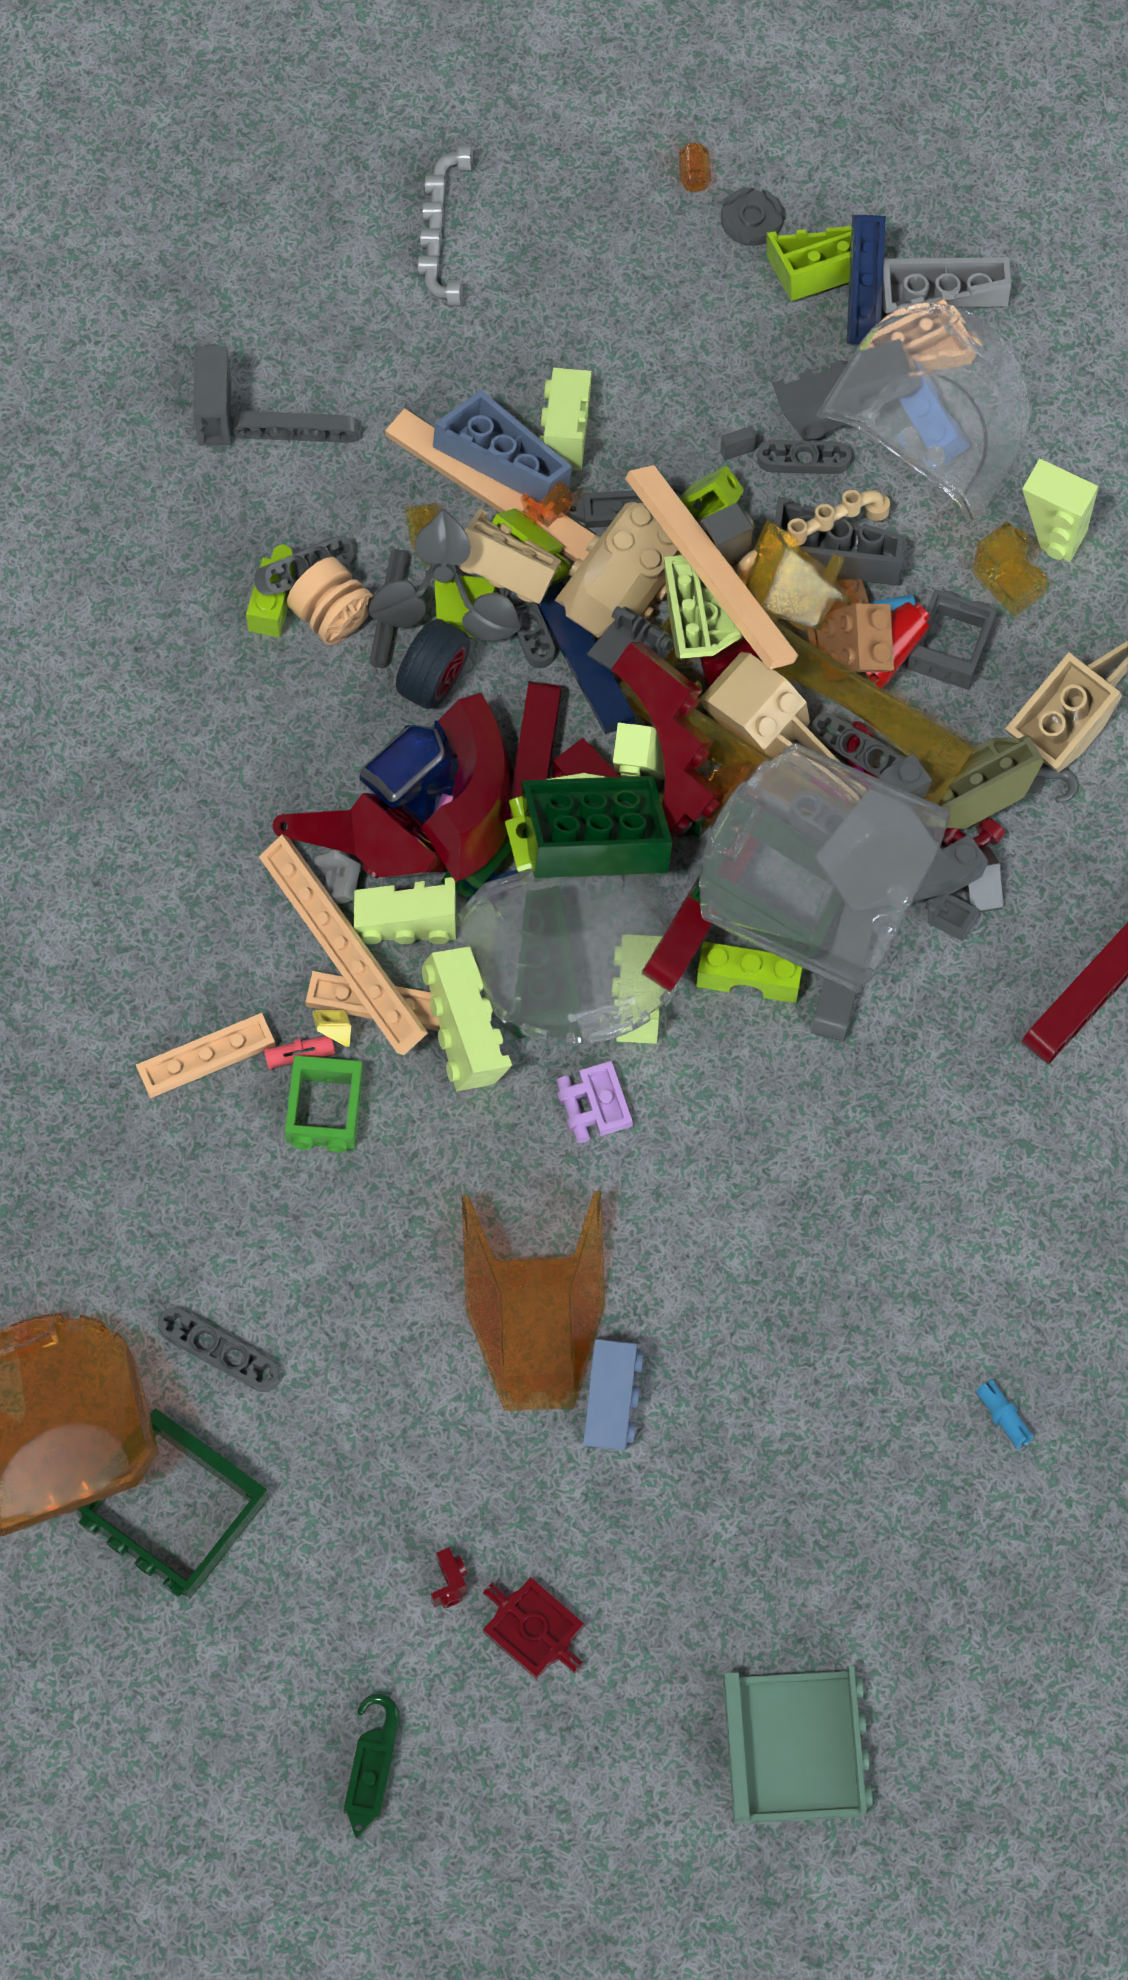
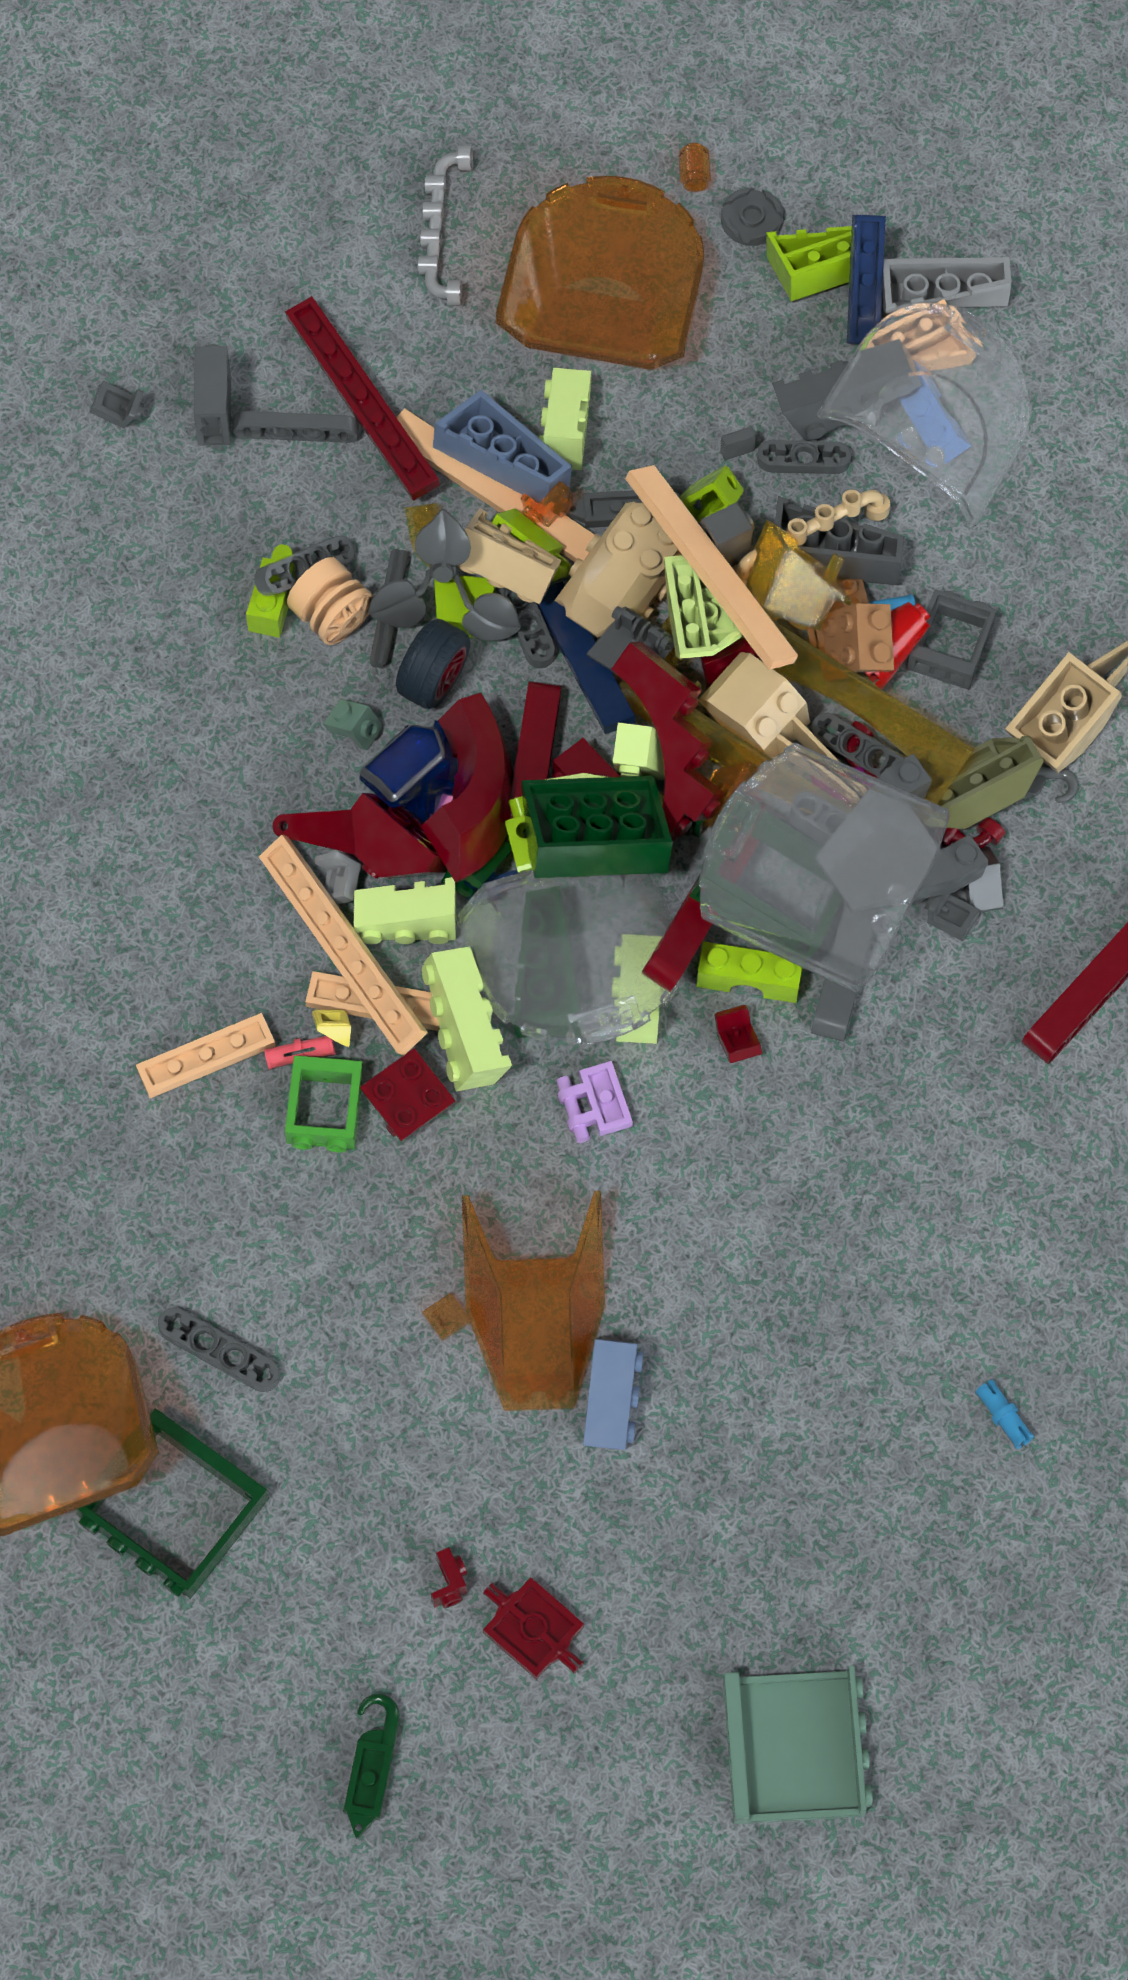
clear yellow brick [972,521,1047,618] -> none
yellowish green wedge [1022,458,1099,562] -> none
none -> dark grey bracket [89,381,144,428]
none -> dark red plate [285,296,441,501]
none -> sand green bracket [323,699,383,750]
none -> dark red hinge [360,1048,456,1141]
none -> clear orange tile [422,1293,471,1341]
none -> clear orange windscreen [496,176,704,370]
none -> dark red bracket [714,1005,762,1064]

